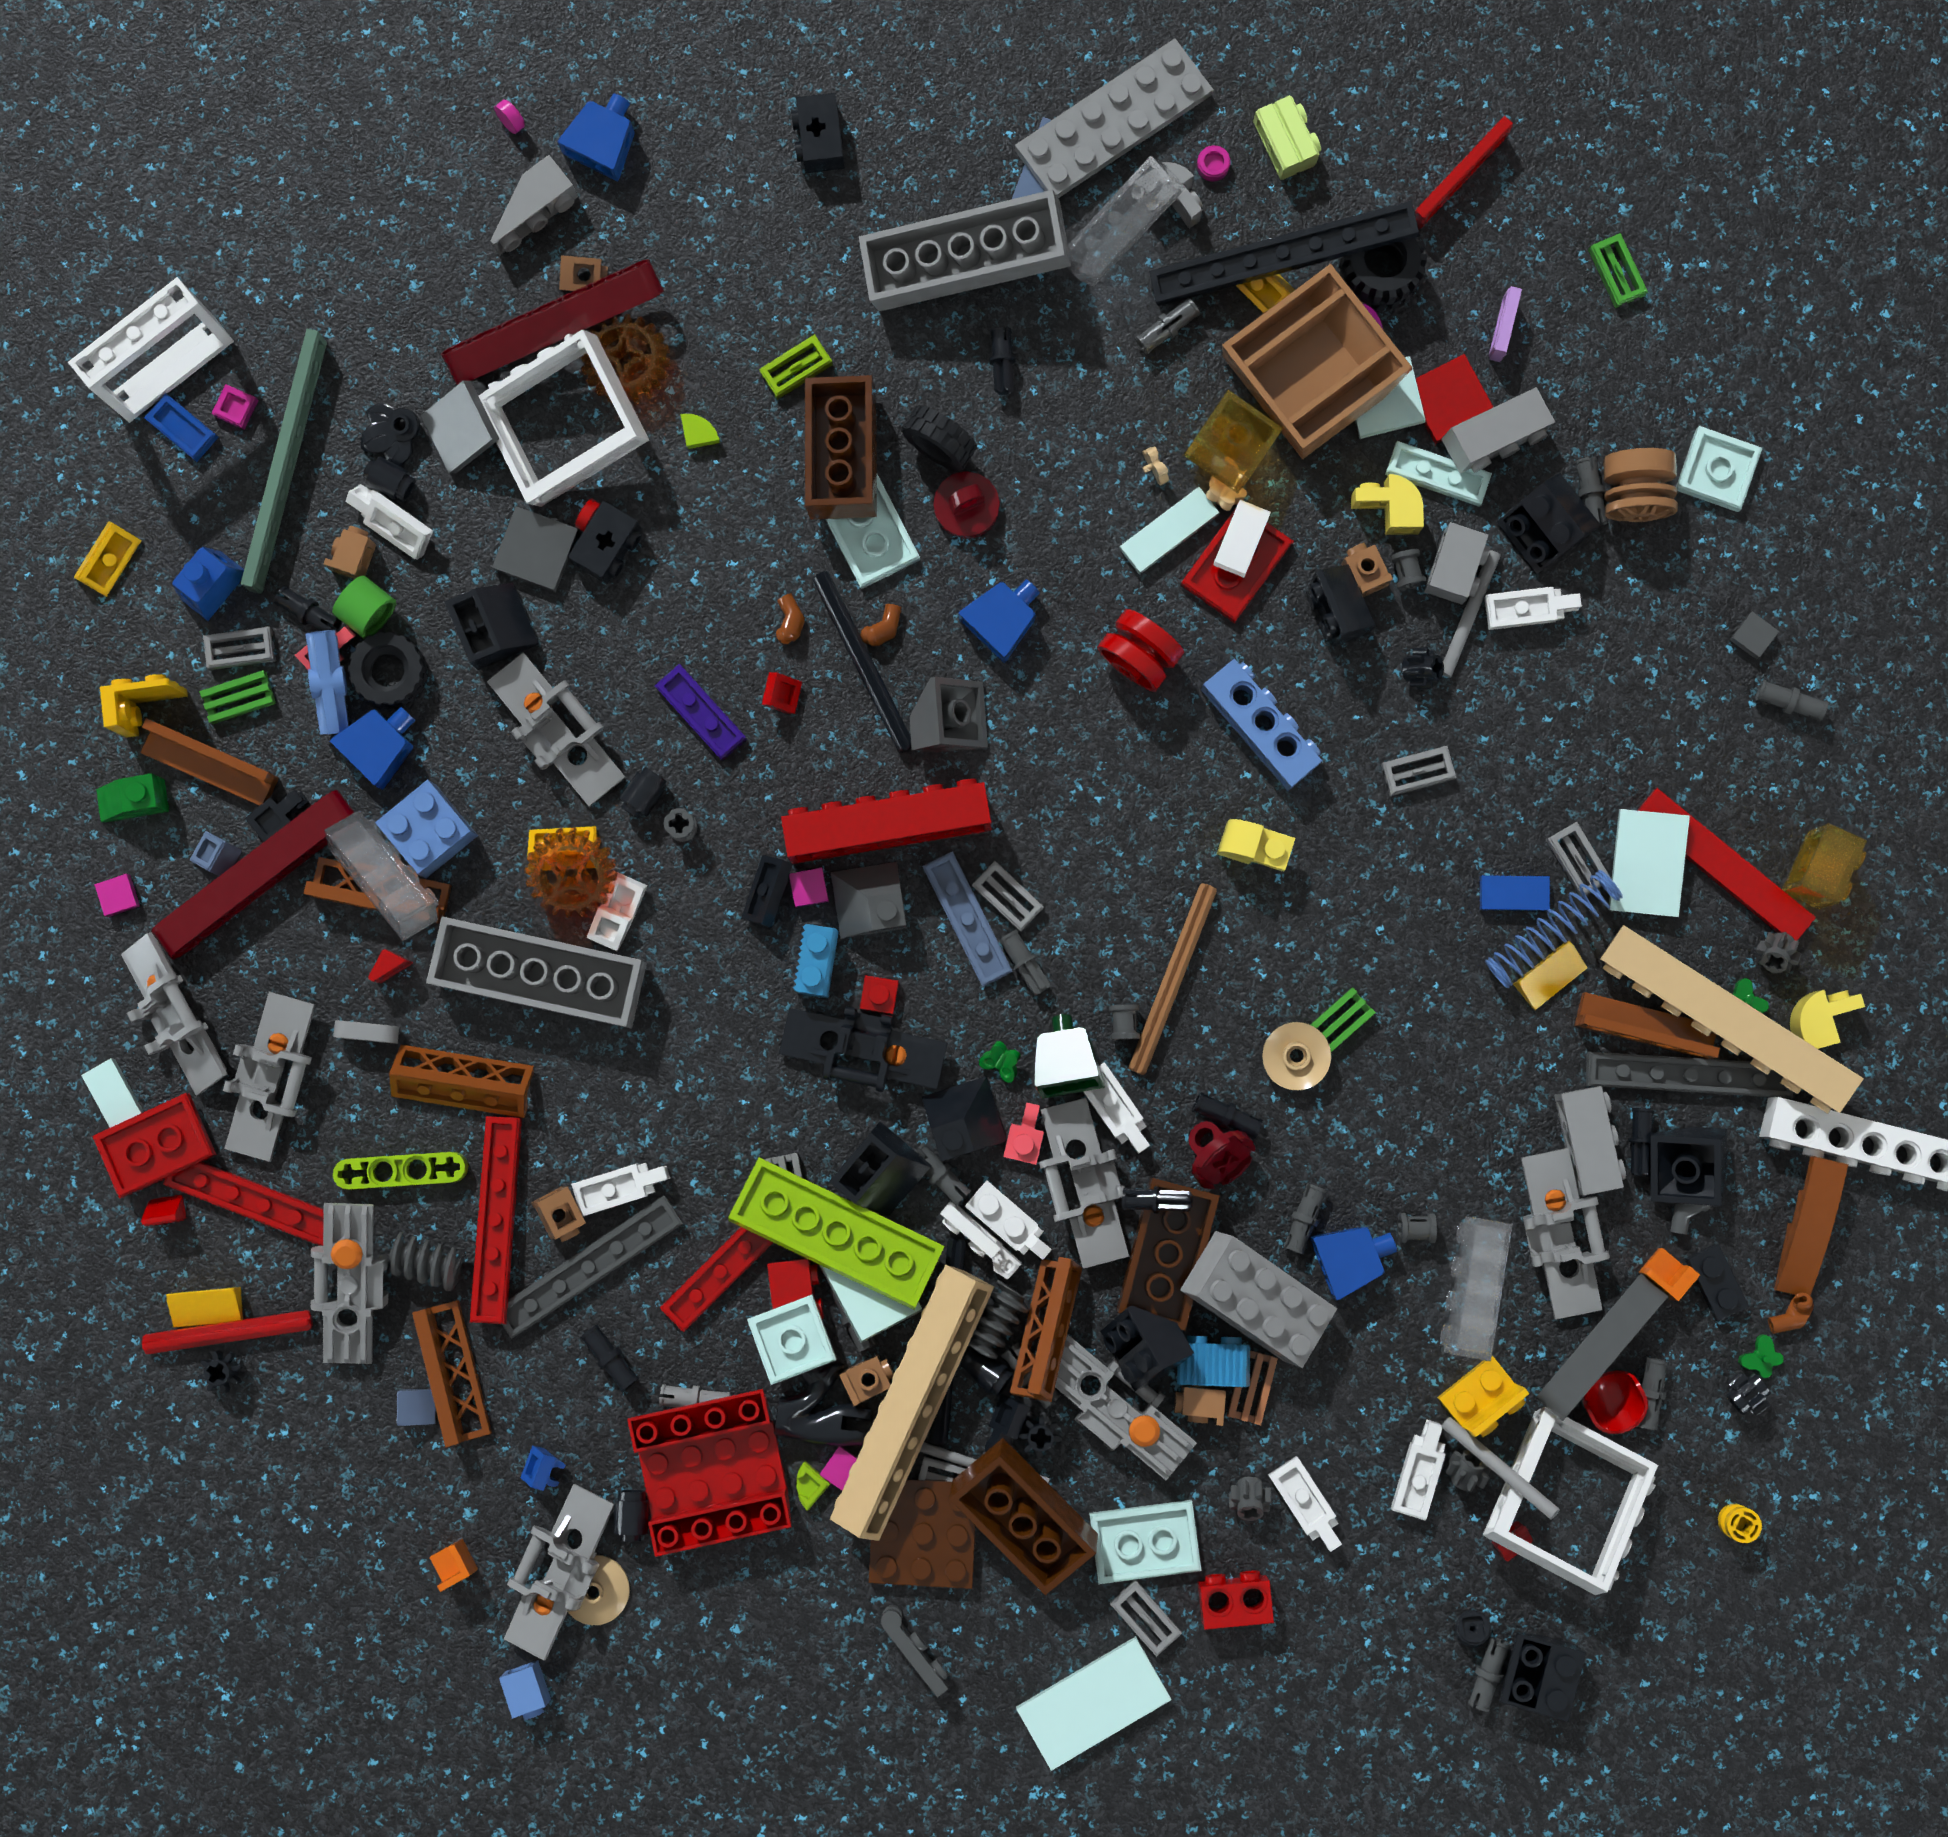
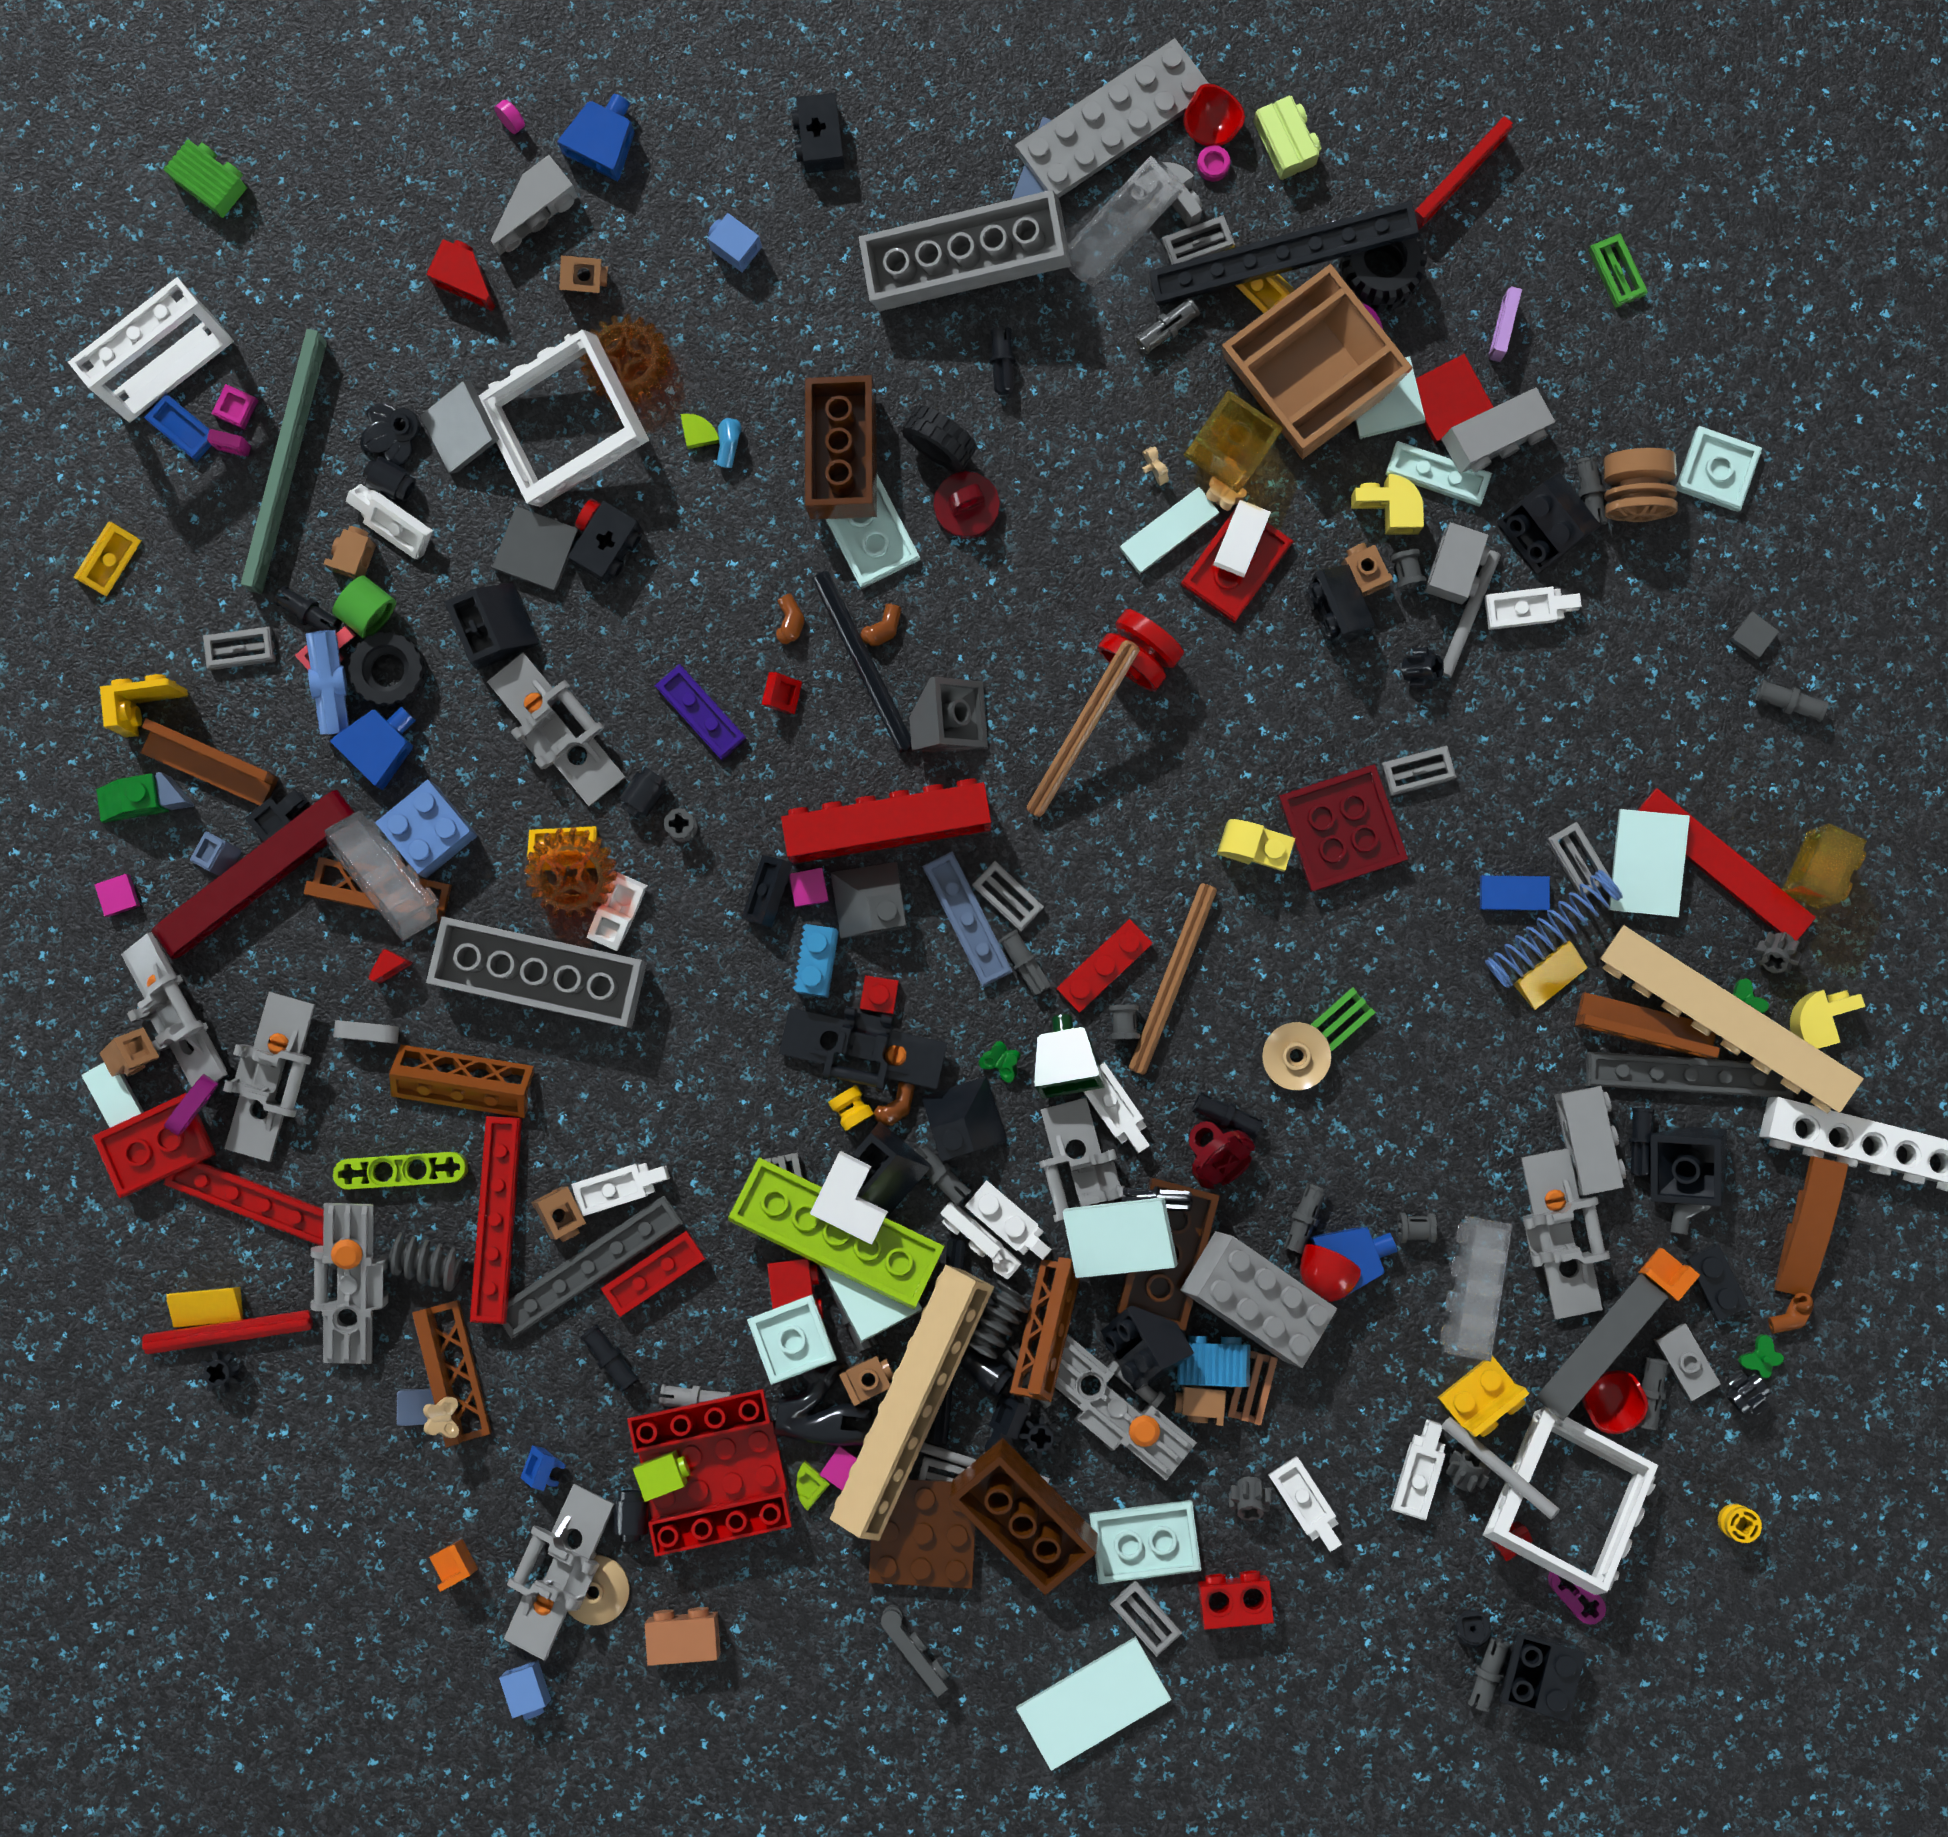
red slope [141,1195,186,1226] -> none
blue torso [172,547,244,621] -> none
bright green tile [199,670,276,724] -> none
dark red beam [441,259,664,385] -> none
red tile [660,1227,773,1332] -> none
lime tile [759,334,833,400] -> none
blue torso [958,579,1040,663] -> none
coral plate [1003,1102,1044,1165] -> none
medium blue brick [1201,659,1322,791] -> none
none -> medium nougat brick [99,1027,159,1077]
none -> sand blue slope [155,772,194,810]
none -> bright green brick [164,139,247,218]
none -> magenta beam [164,1074,219,1136]
none -> dark pink tile [207,429,251,457]
none -> tan piece [423,1396,459,1438]
none -> red slope [426,239,495,311]
none -> red plate [601,1230,707,1317]
none -> lime brick [633,1450,690,1502]
none -> nougat brick [645,1607,721,1666]
none -> medium blue brick [707,213,762,273]
none -> dark azure arm [716,418,742,468]
none -> white tile [810,1151,888,1245]
none -> yellow wheel [828,1085,874,1132]
none -> dark orange arm [874,1082,915,1126]
none -> medium nougat axle [1026,640,1140,817]
none -> red plate [1056,919,1153,1013]
none -> light aqua tile [1063,1197,1178,1278]
none -> light grey tile [1161,215,1235,265]
none -> red helmet [1183,84,1245,146]
none -> dark red plate [1278,764,1408,892]
none -> red helmet [1300,1244,1361,1302]
none -> magenta beam [1548,1571,1606,1625]
none -> light grey plate [1654,1323,1721,1401]

